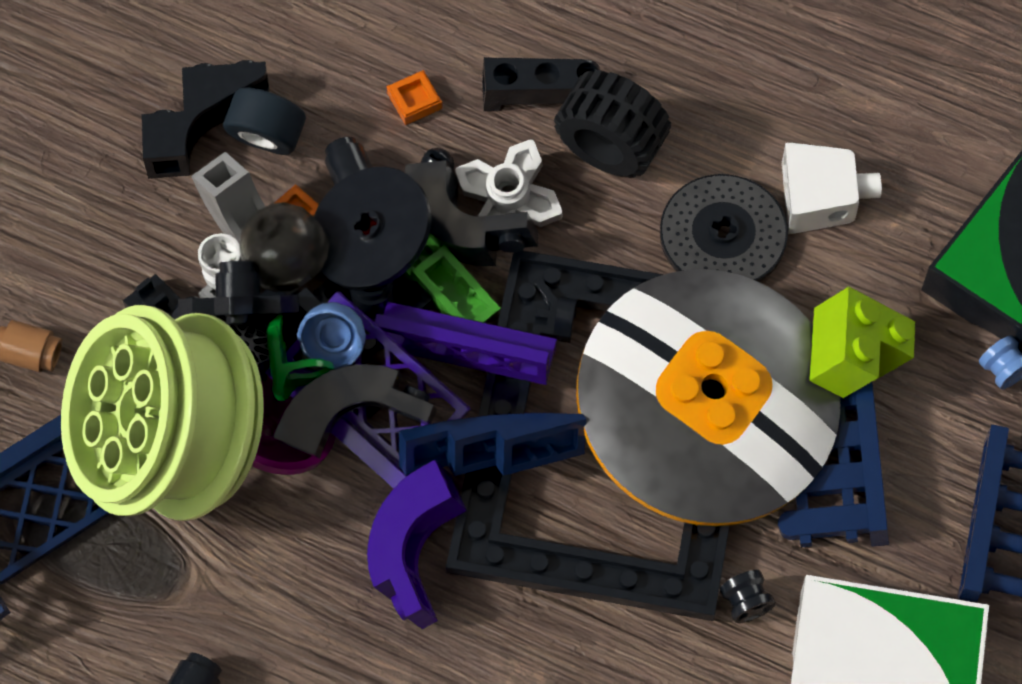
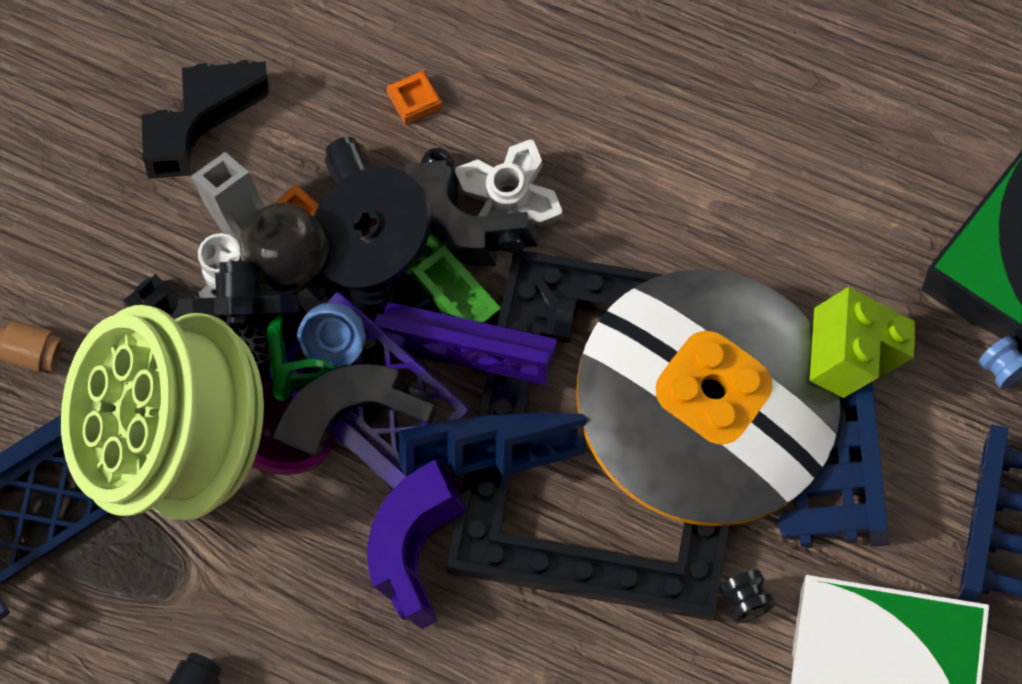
black wheel [223,87,306,155] -> none
black leg [482,57,600,111] -> none
black tyre [554,70,671,178] -> none
piece [660,174,788,282] -> none
white torso [782,143,882,234] -> none

